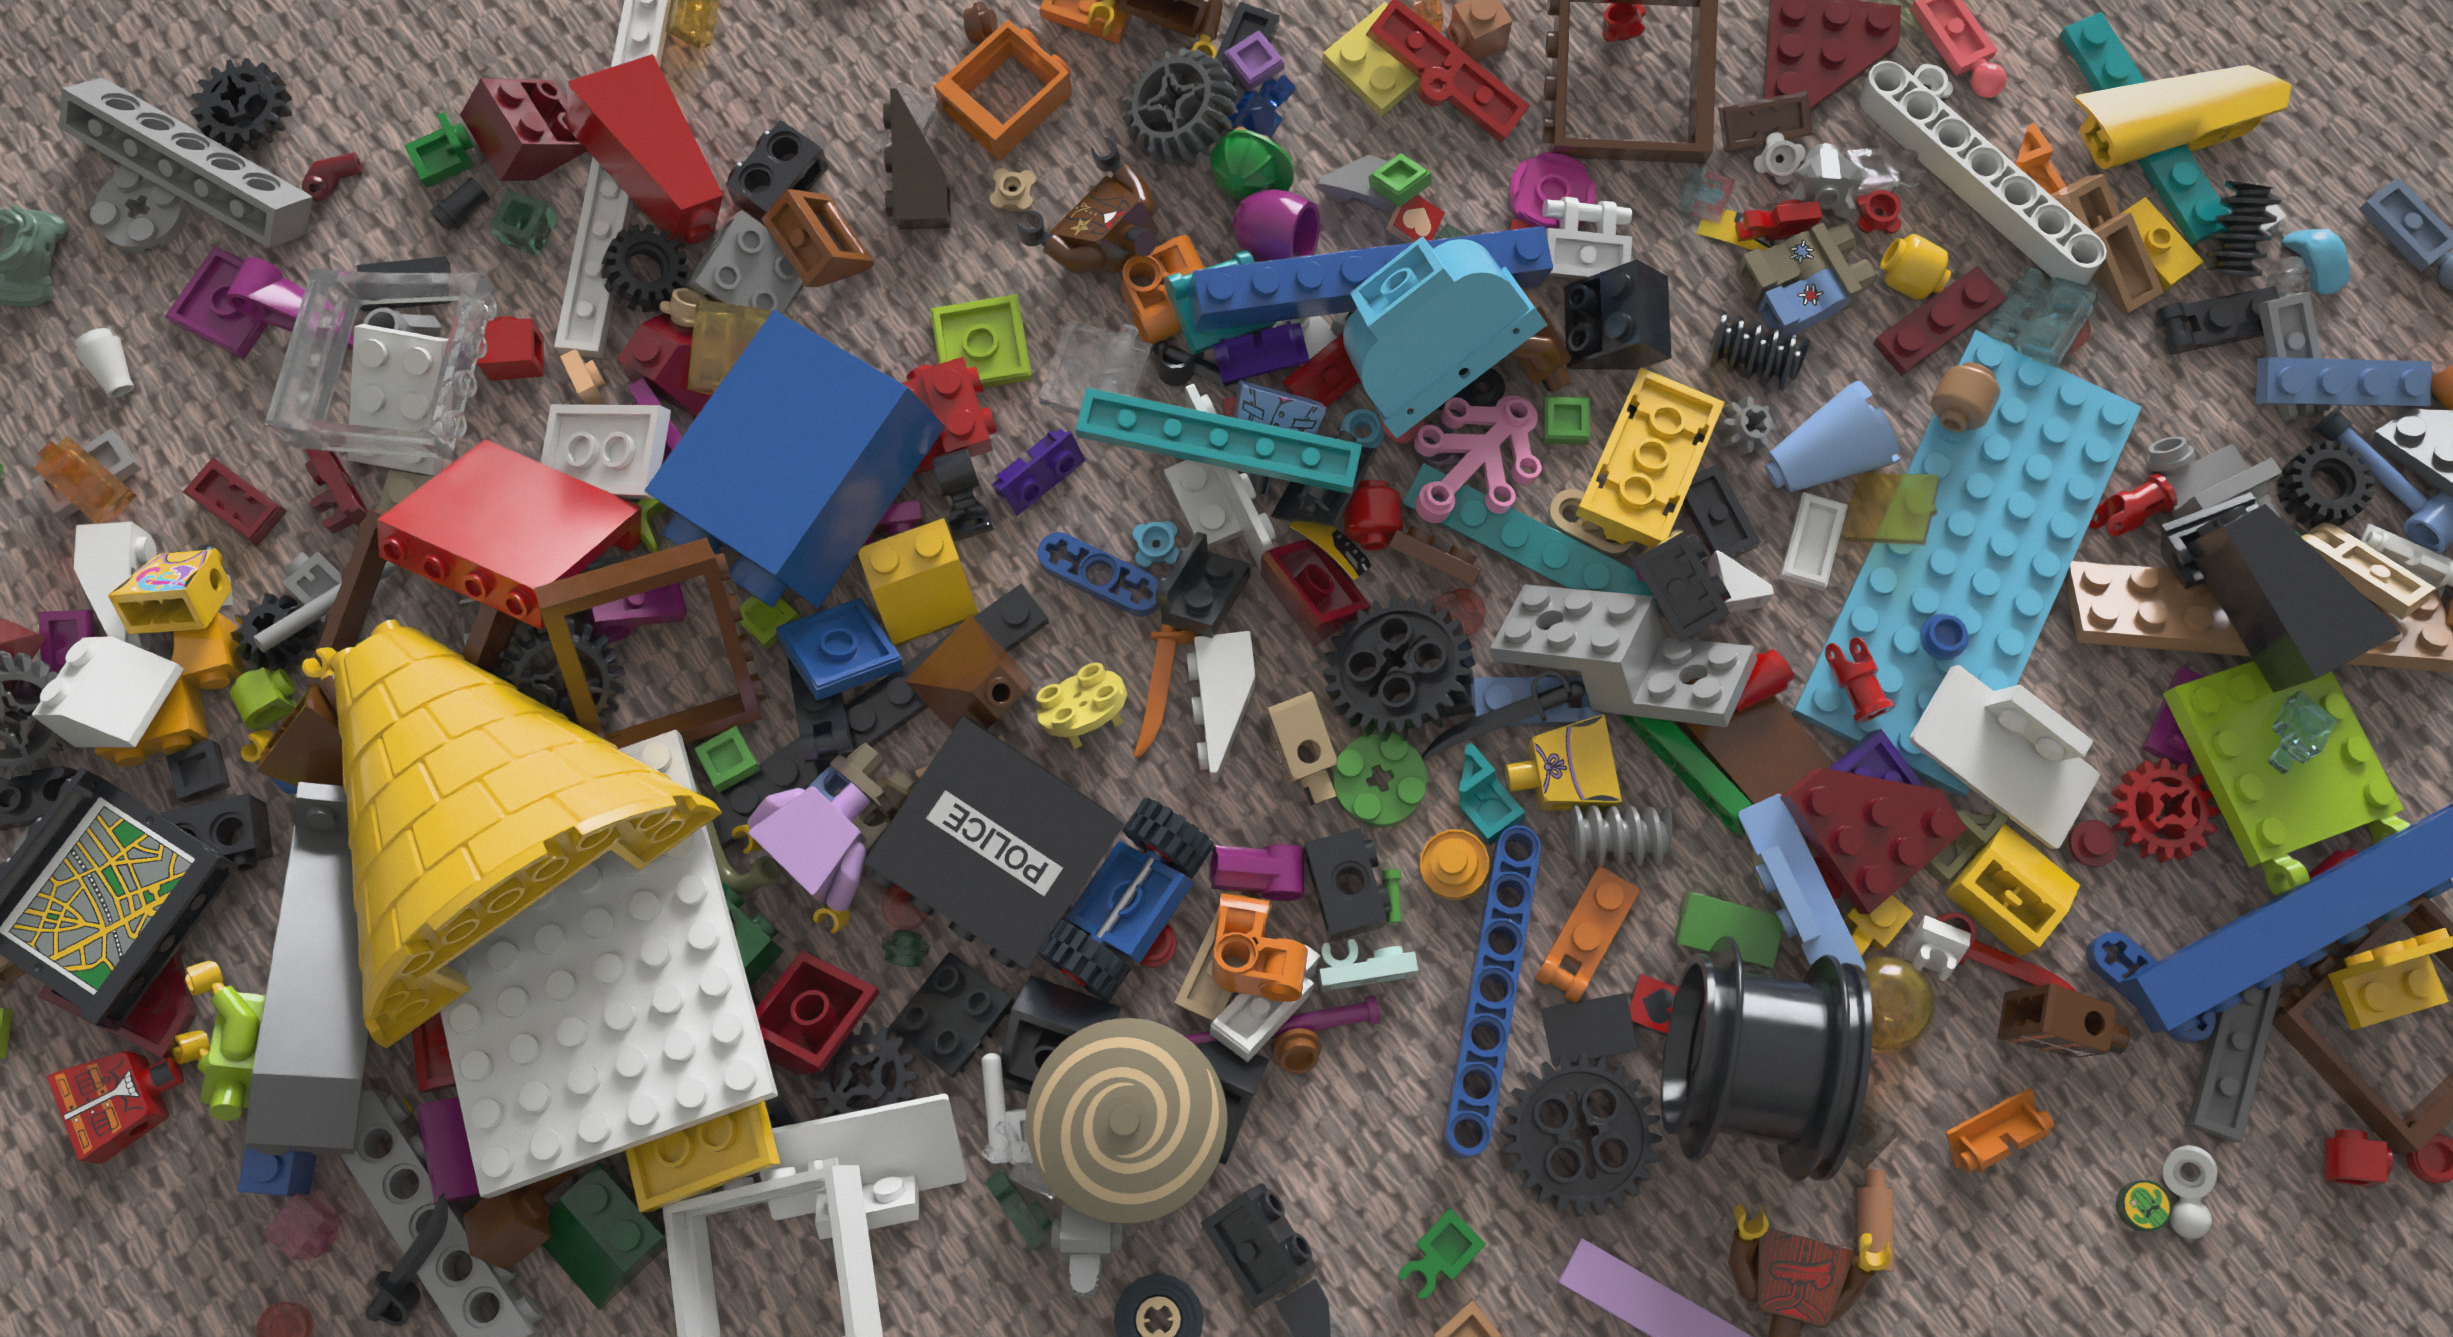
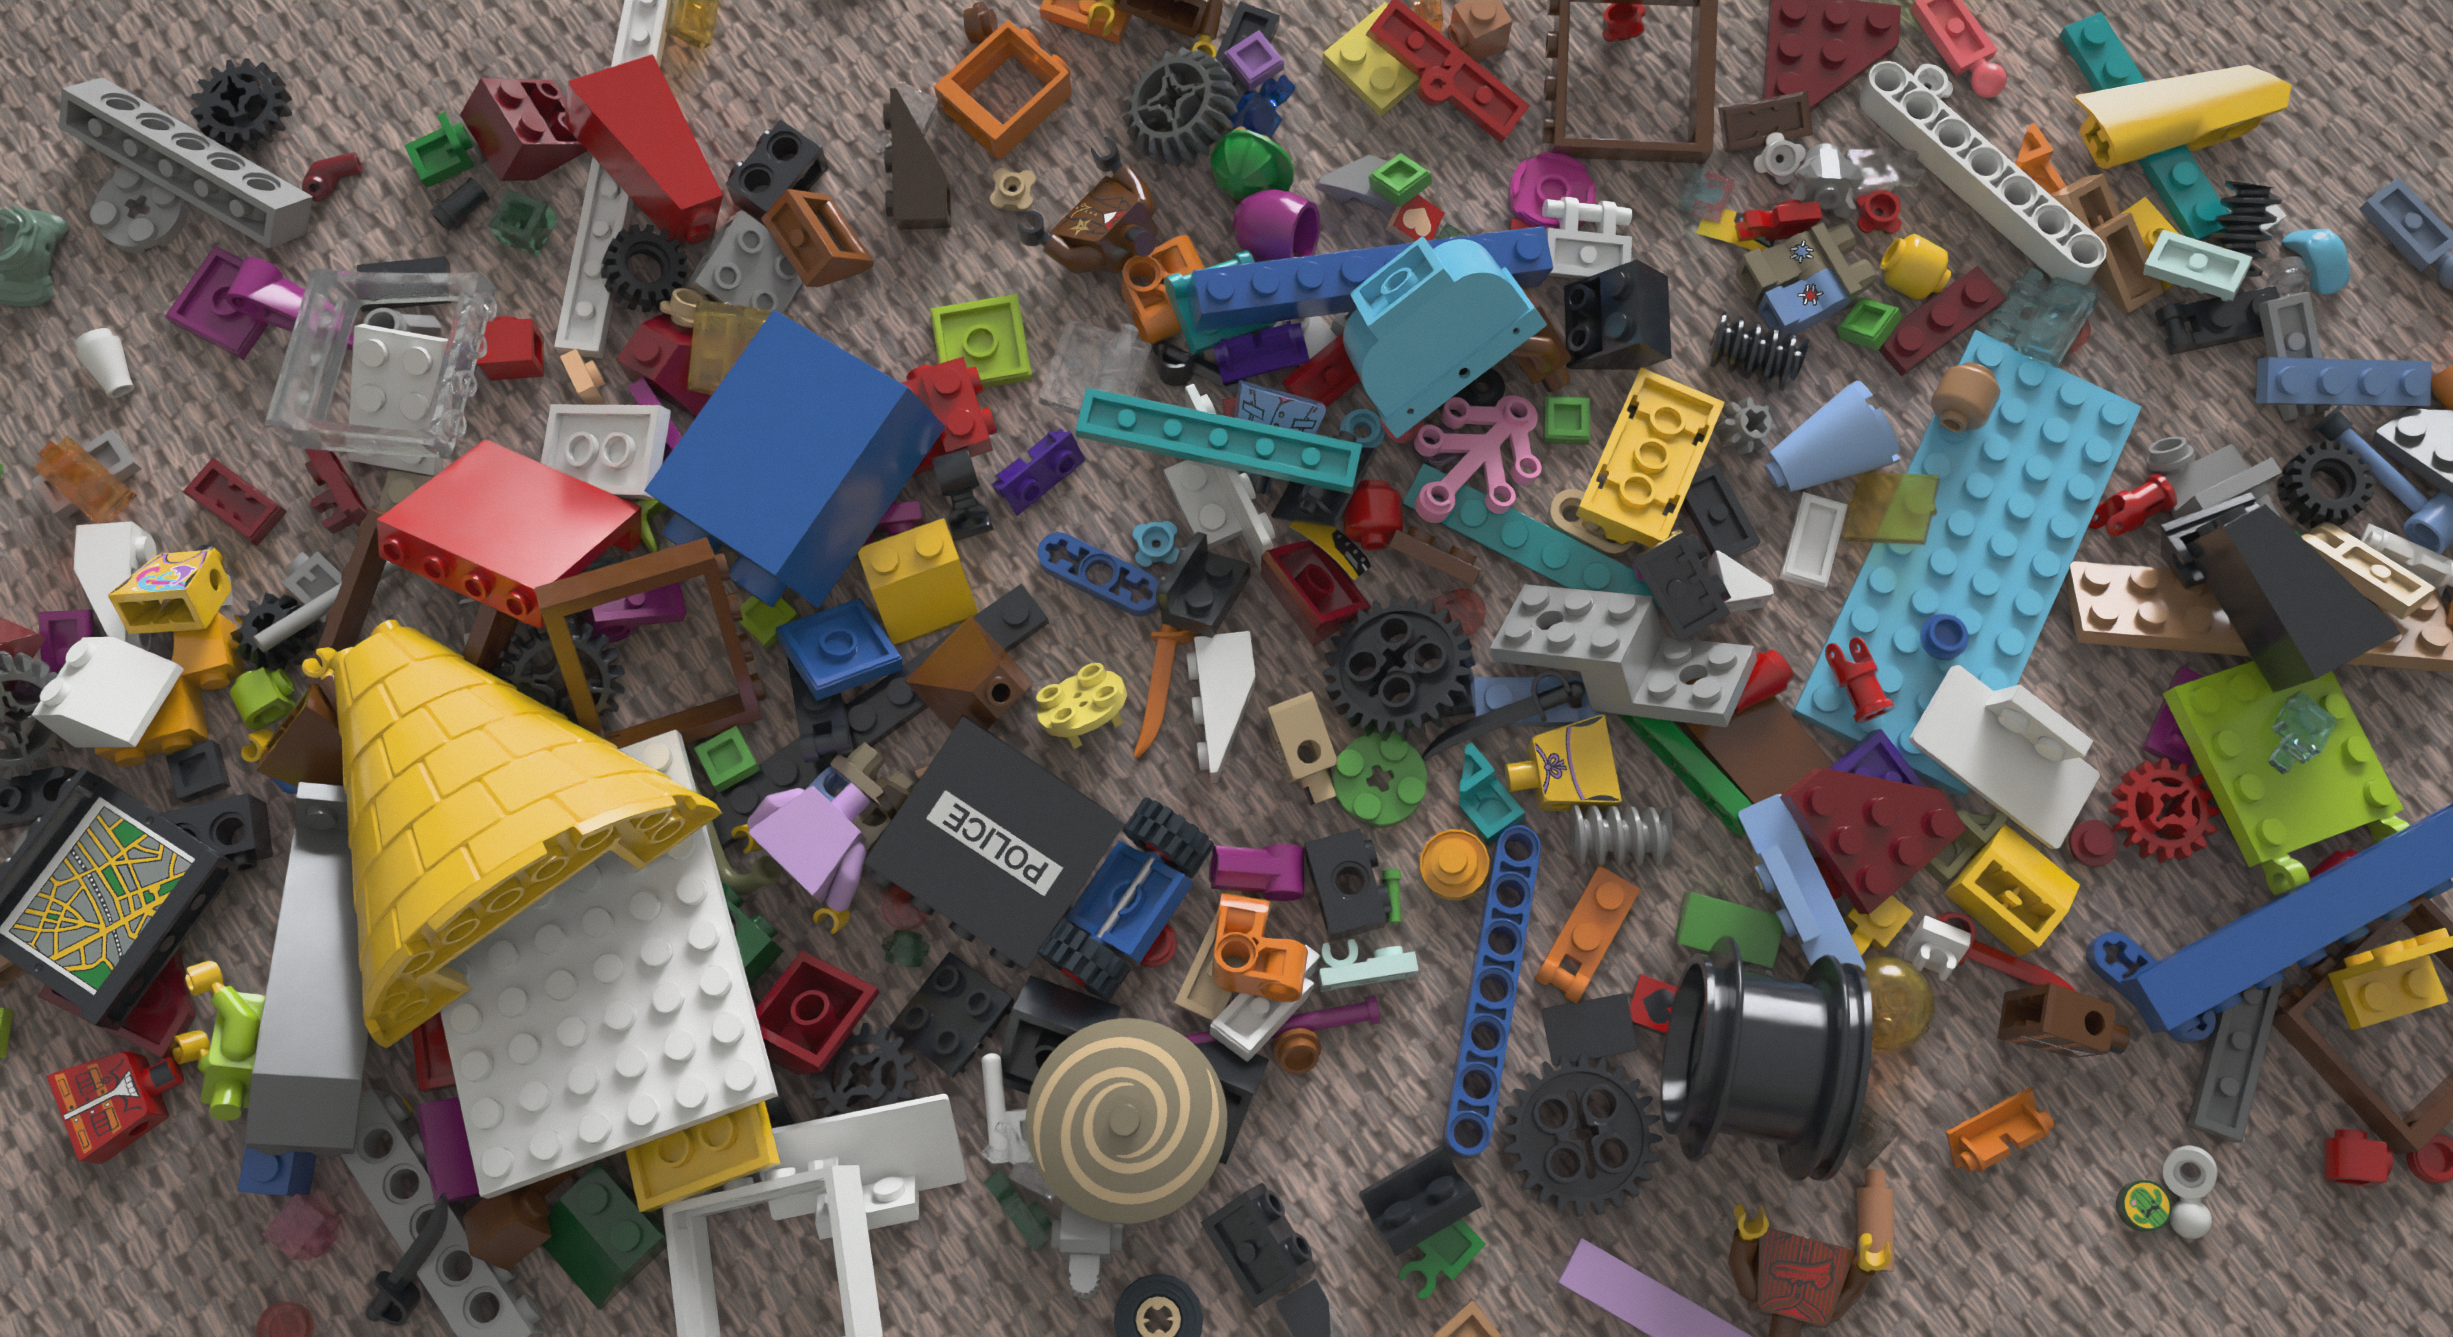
none -> black bracket [1359,1146,1482,1257]
none -> bright green tile [1837,297,1902,351]
none -> light aqua plate [2143,230,2253,302]

